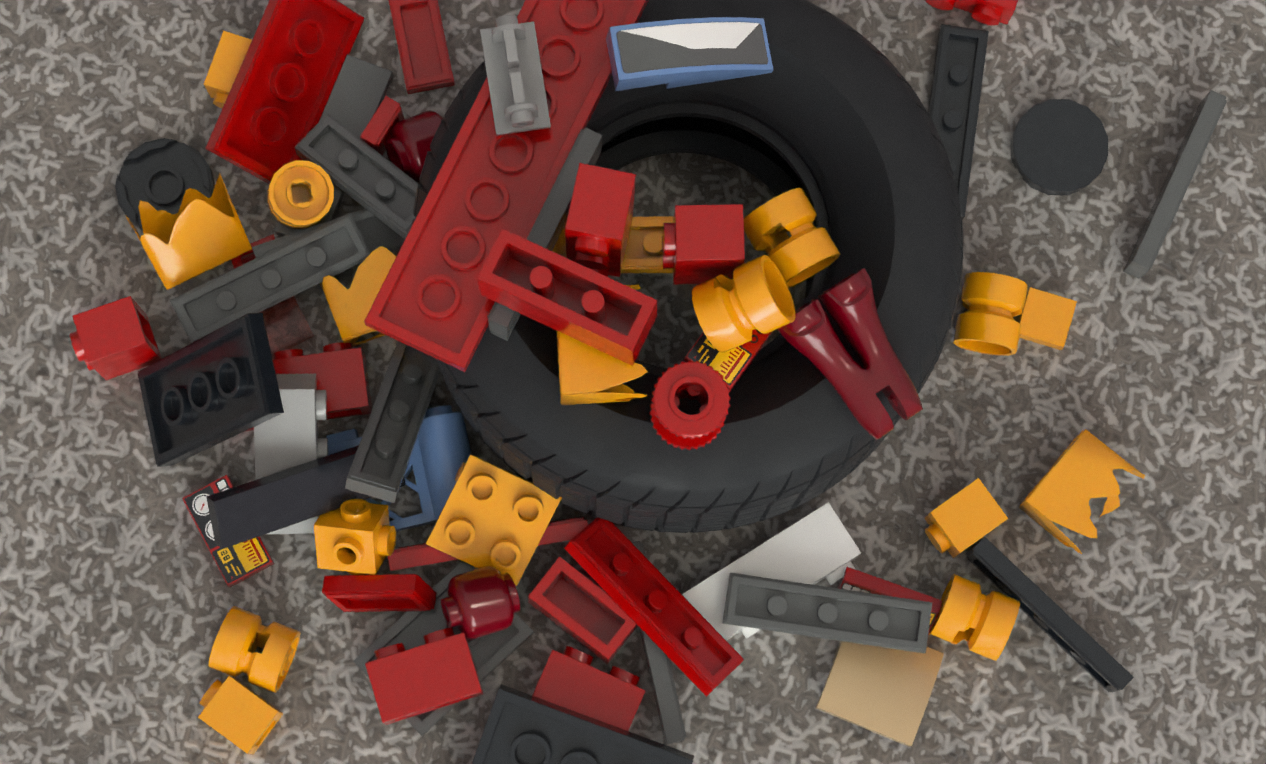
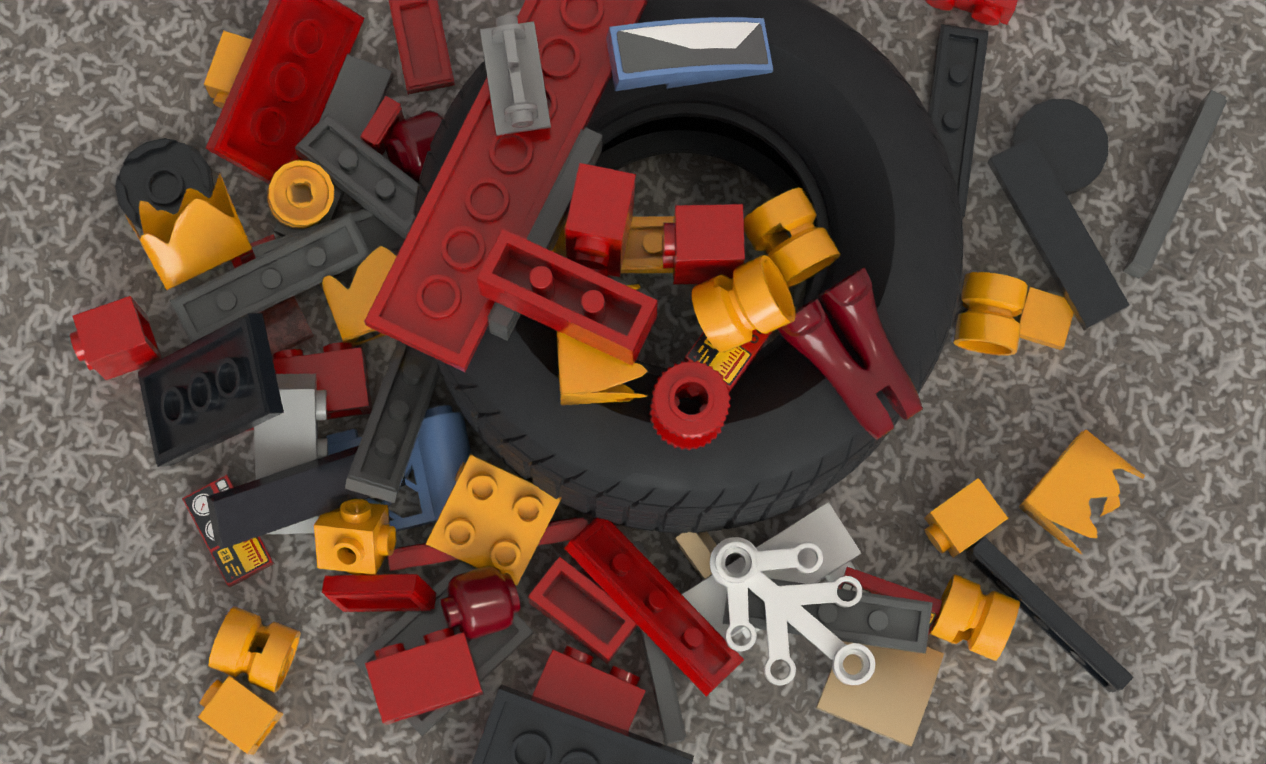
none -> tan plate [673,532,717,579]
none -> white plant [710,537,875,685]
none -> black tile [987,136,1130,331]

